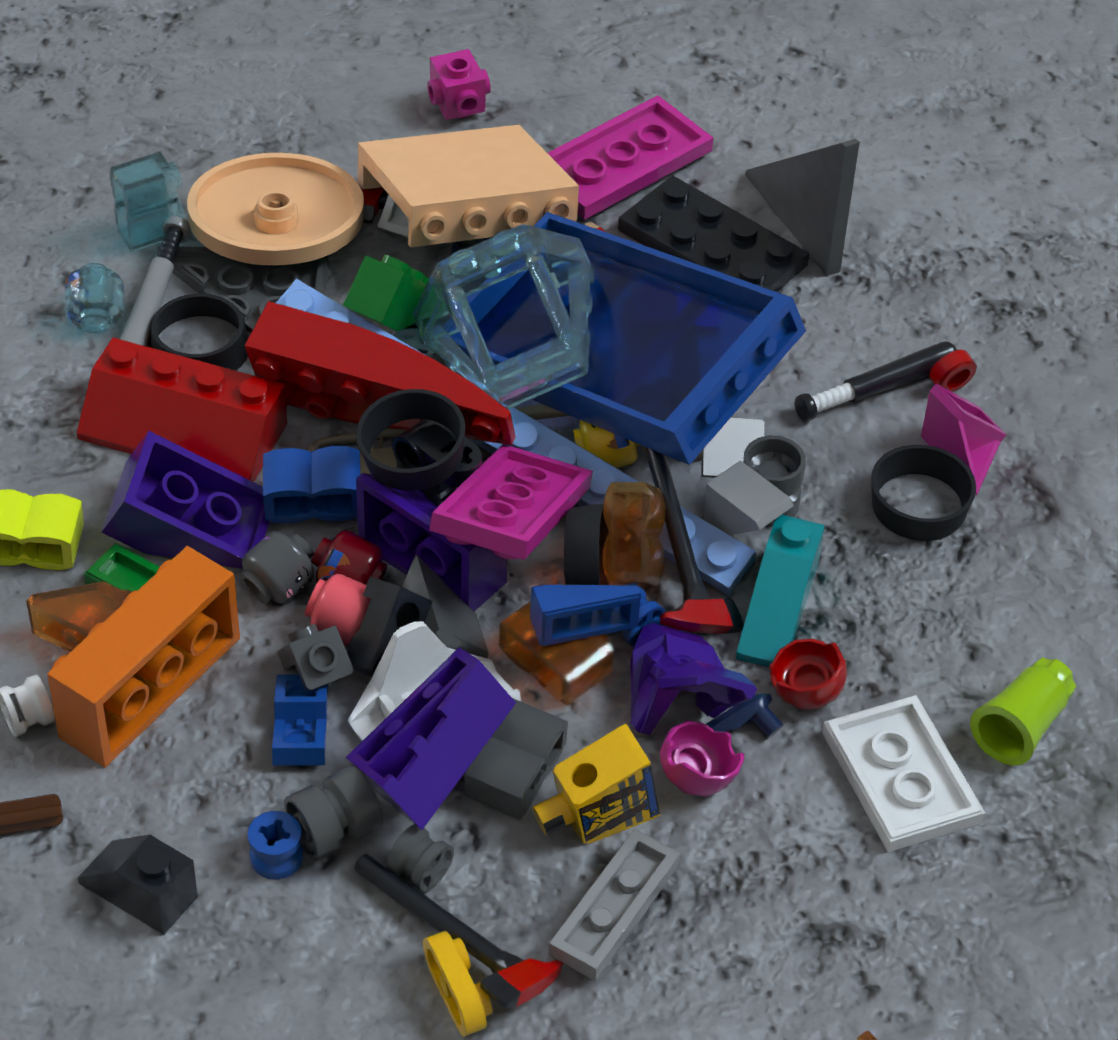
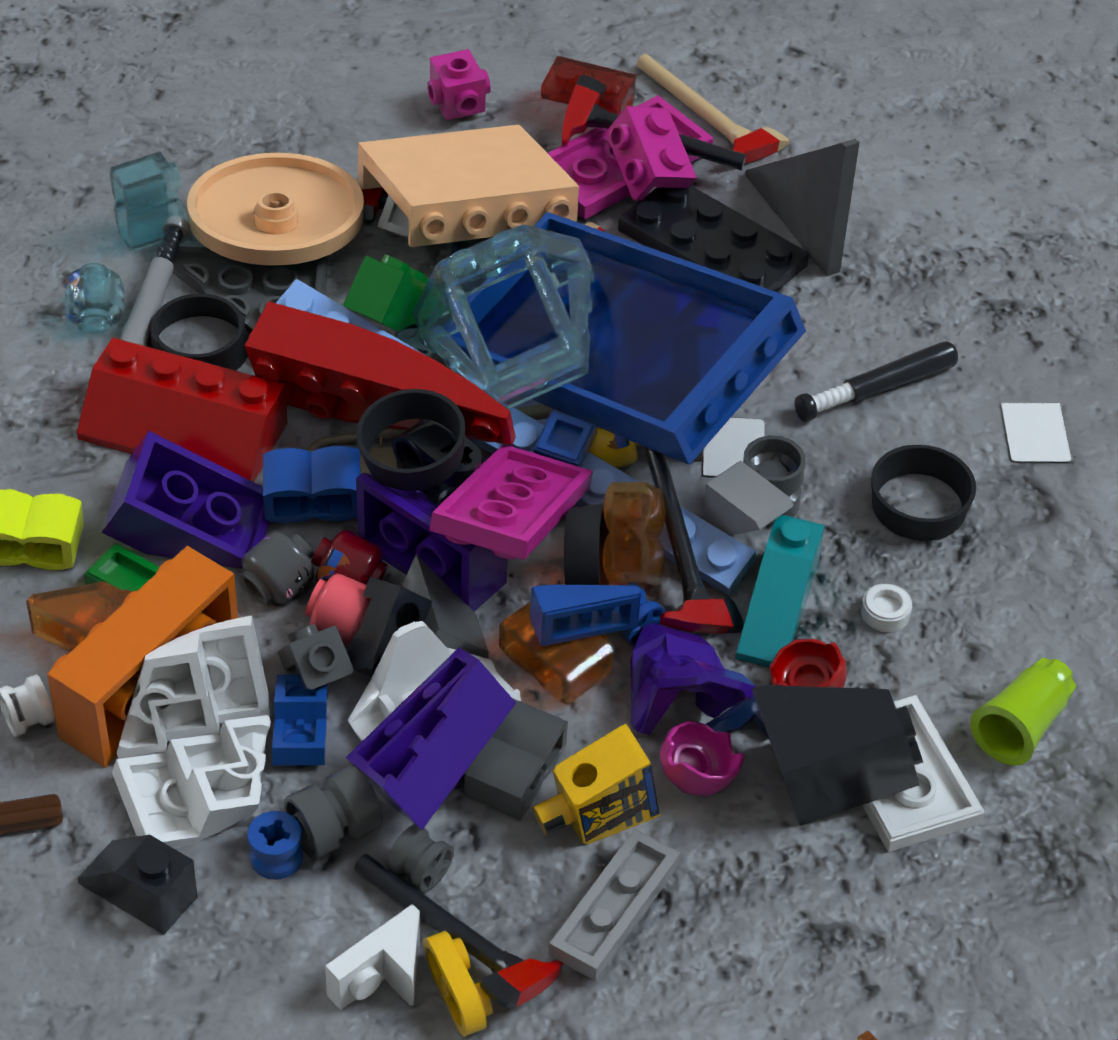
dark pink slope [921,384,1007,495] -> none
red tile [929,350,977,392] -> none
none -> white slope [112,715,271,849]
none -> white slope [117,615,271,759]
none -> white slope [325,904,420,1010]
none -> blue tile [533,410,597,467]
none -> clear red bracket [541,56,636,115]
none -> black piece [562,75,746,171]
none -> dark pink bracket [607,106,697,201]
none -> tan piece [637,54,789,163]
none -> black slope [752,685,923,826]
none -> white tile [861,584,912,633]
none -> white sticker [1001,403,1071,462]

